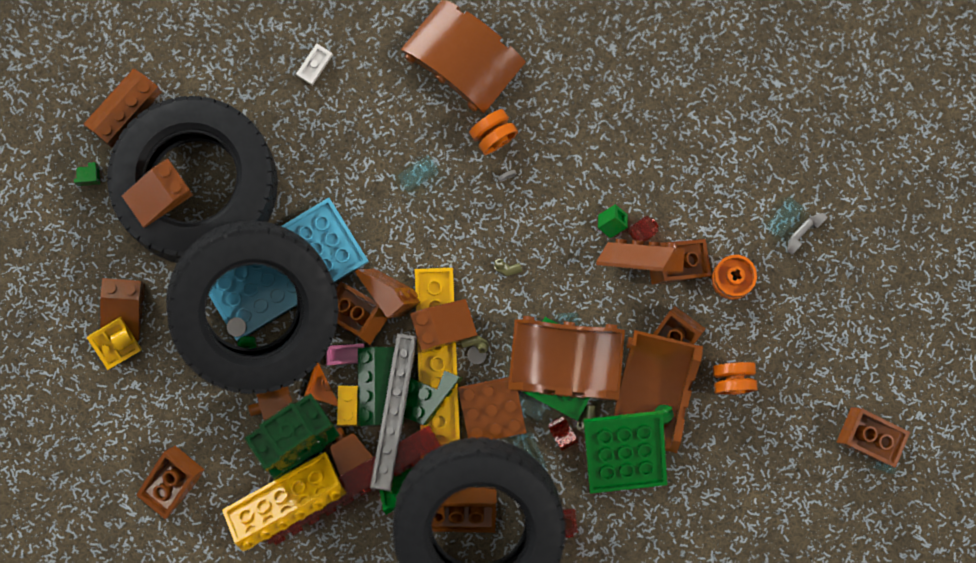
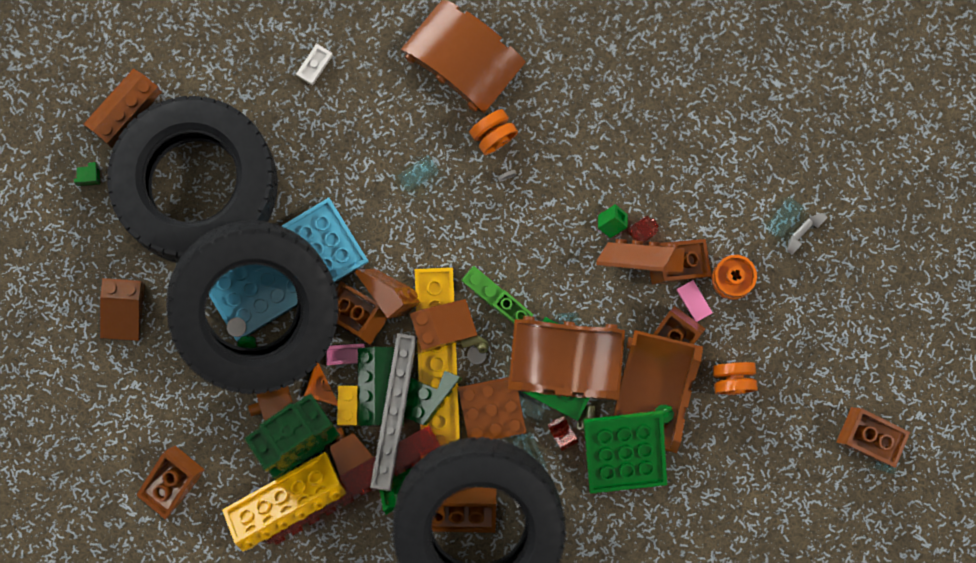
yellow plate [87,317,141,370] -> none
dark orange slope [122,158,193,228] -> none
olive arm [494,259,522,277] -> none
clear red brick [563,509,578,538] -> none
none -> bright green slope [461,266,534,324]
none -> bright pink tile [676,280,712,322]

